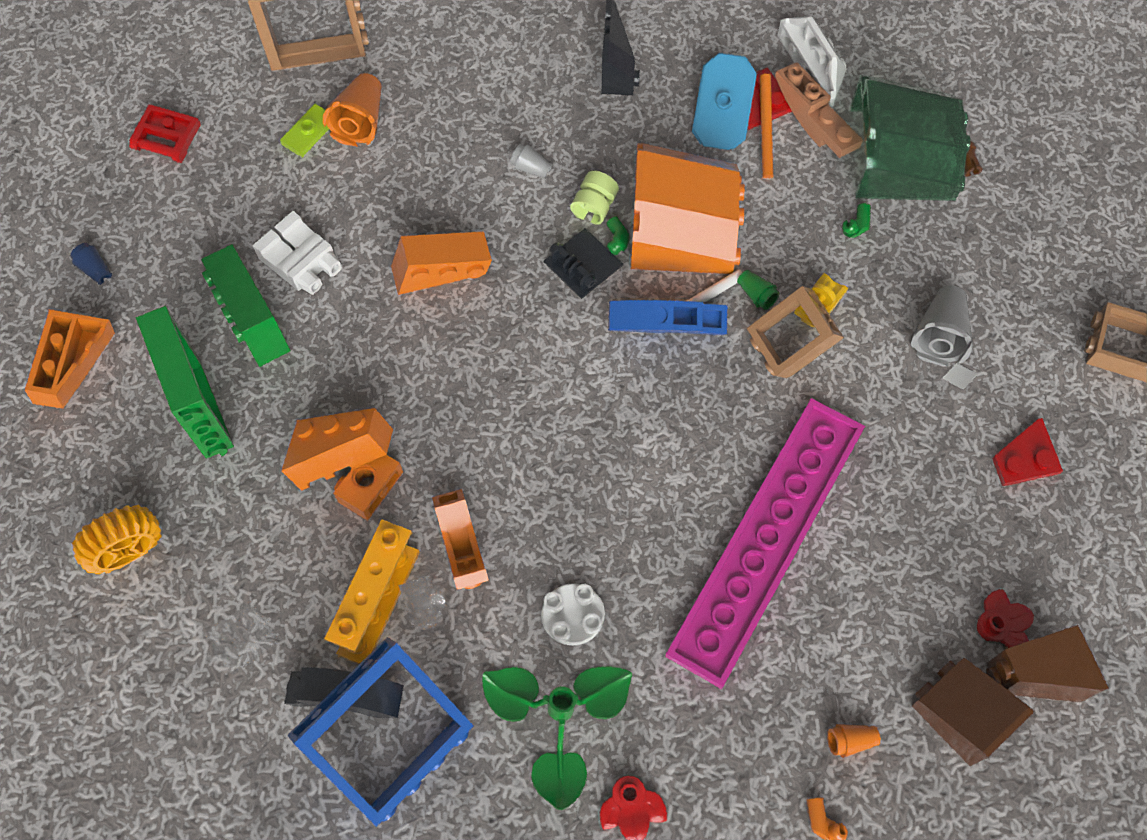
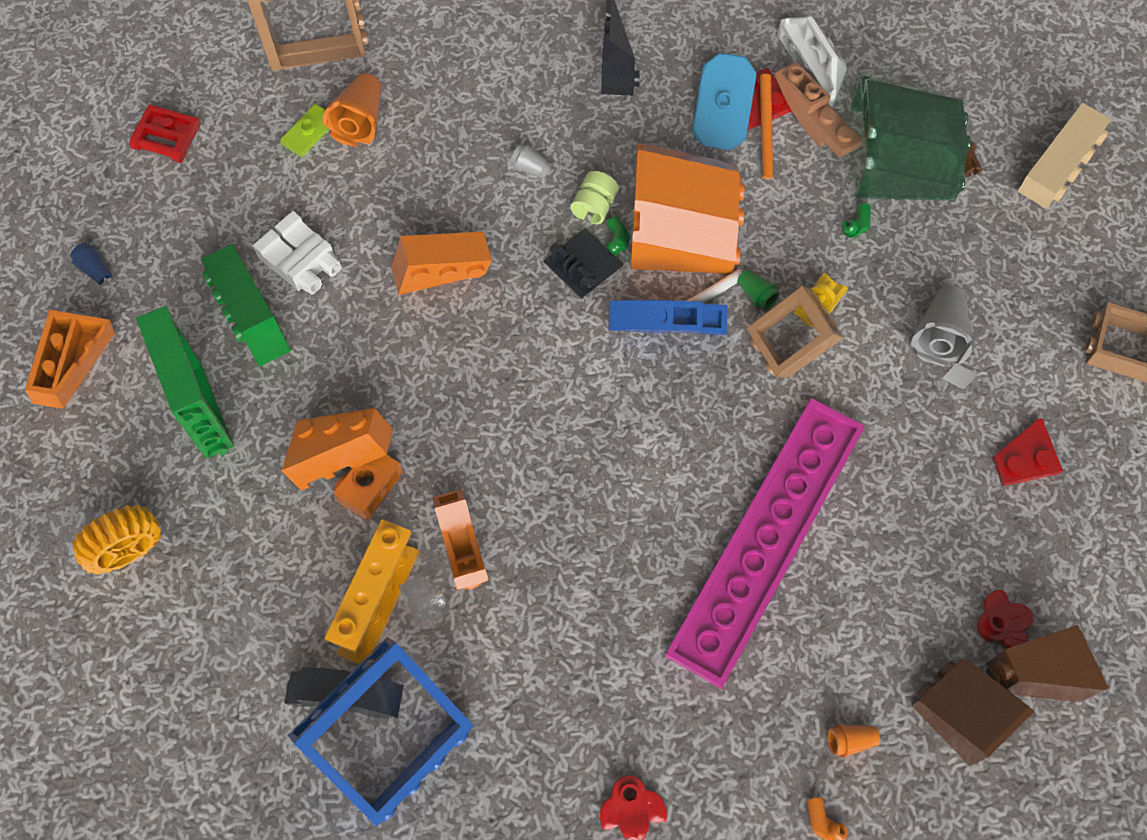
green plant [482,667,632,810] -> none
white dish [541,584,605,646] -> none
none -> tan brick [1018,103,1112,209]

